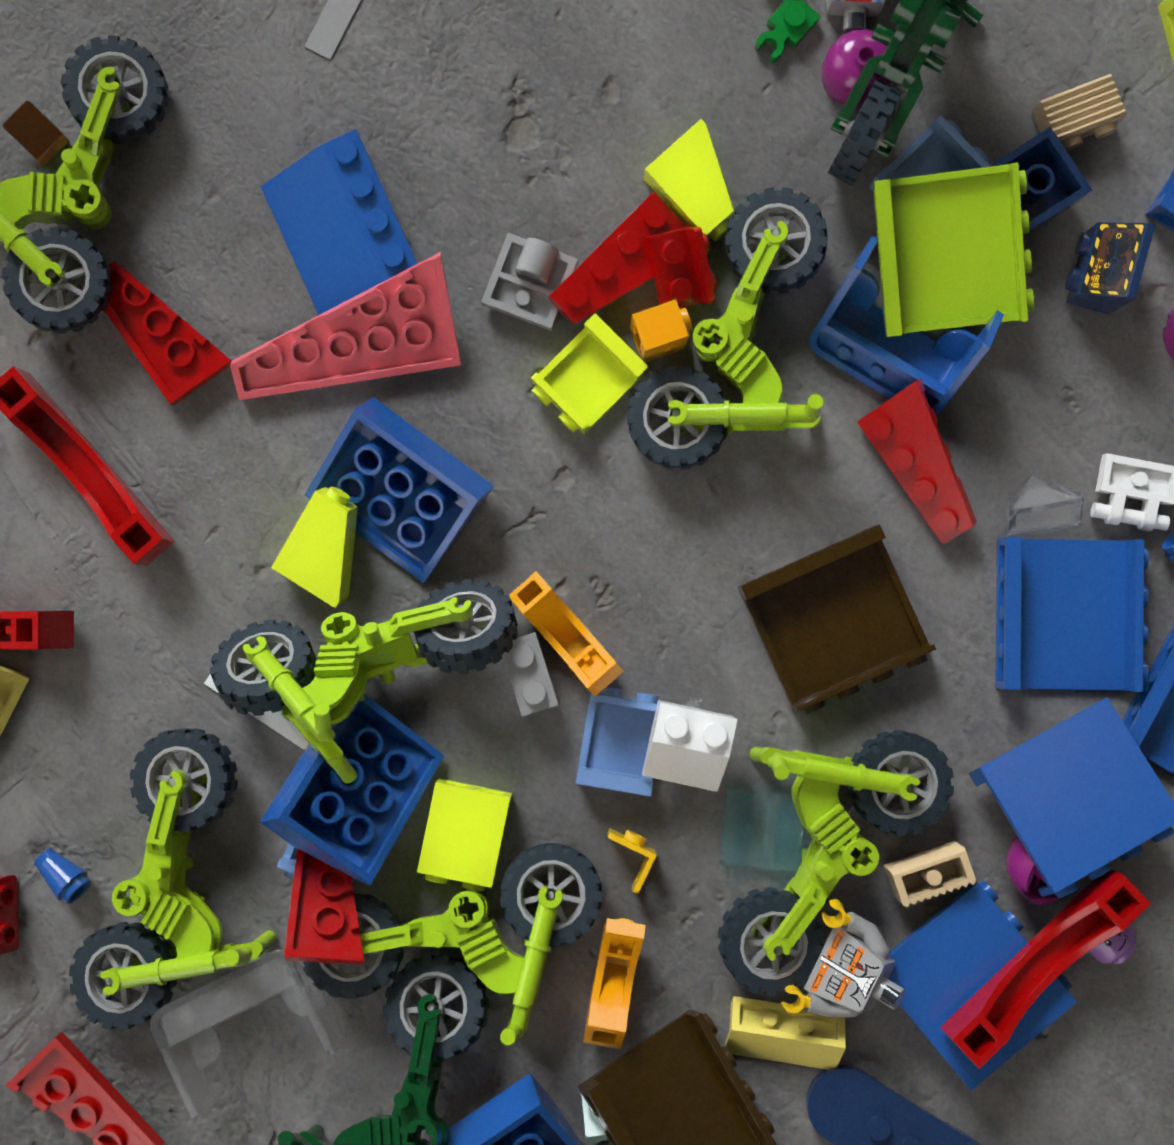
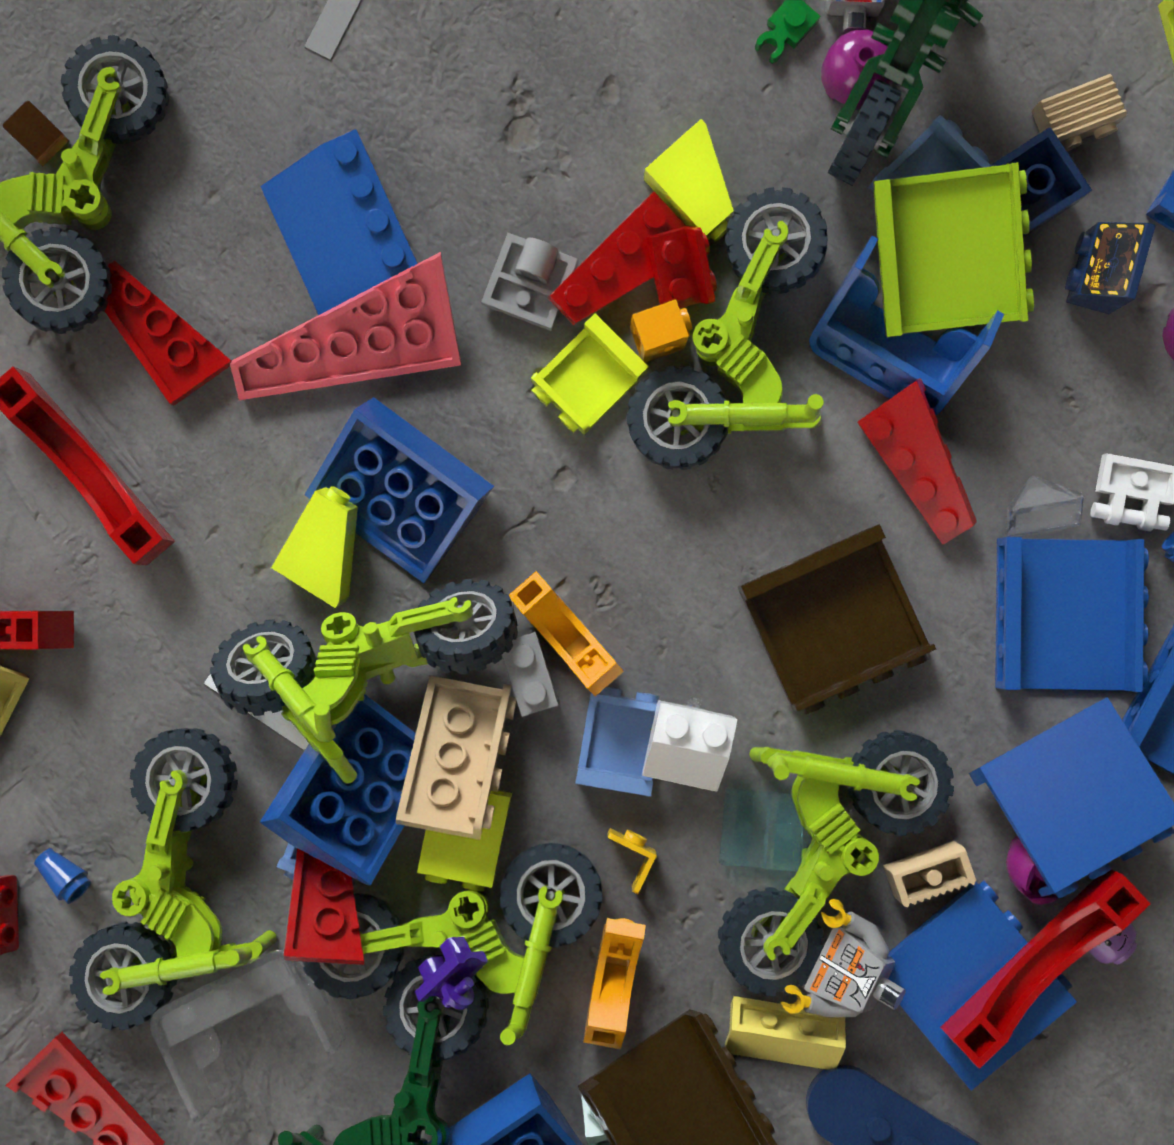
none -> tan bracket [396,675,517,840]
none -> dark purple hips [415,937,488,1010]

